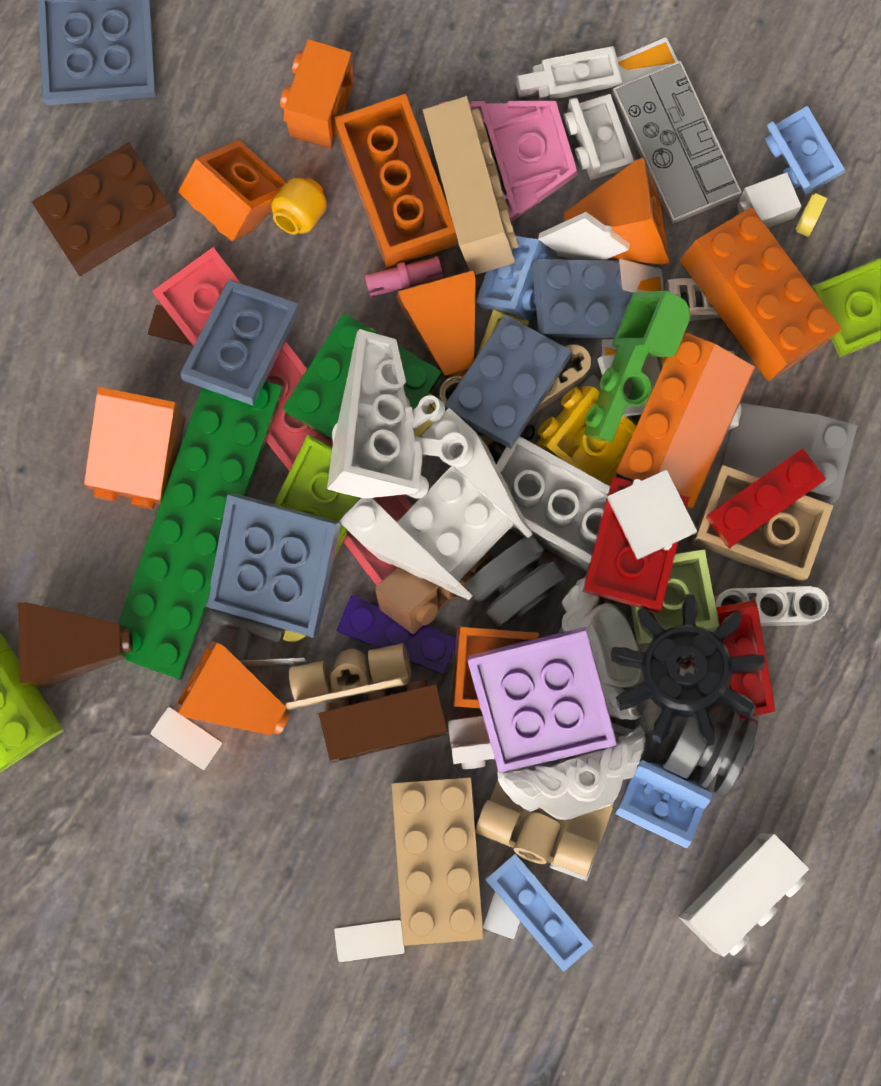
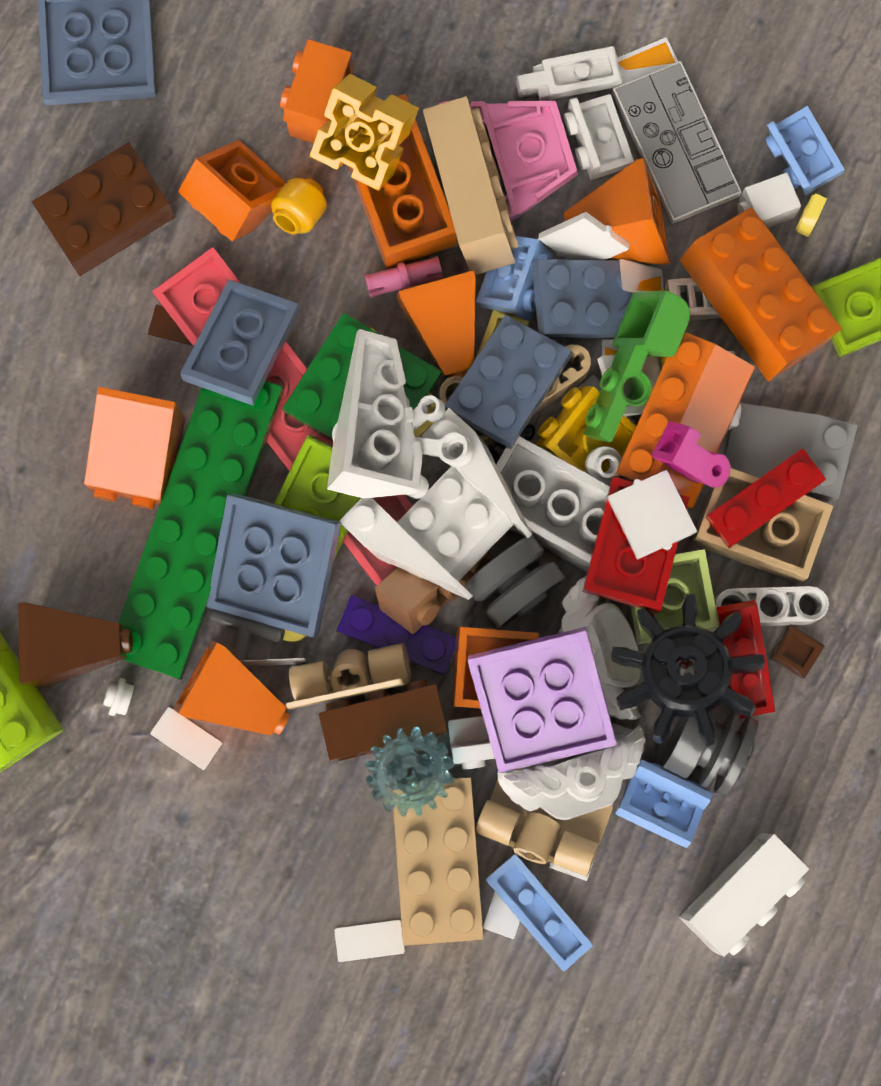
none -> white plate [103,677,134,716]
none -> yellow brick [310,74,419,191]
none -> clear light blue gear [365,727,454,817]
none -> white plate [585,446,622,485]
none -> dark pink leg [651,421,730,488]
none -> reddish brown tile [770,625,825,679]

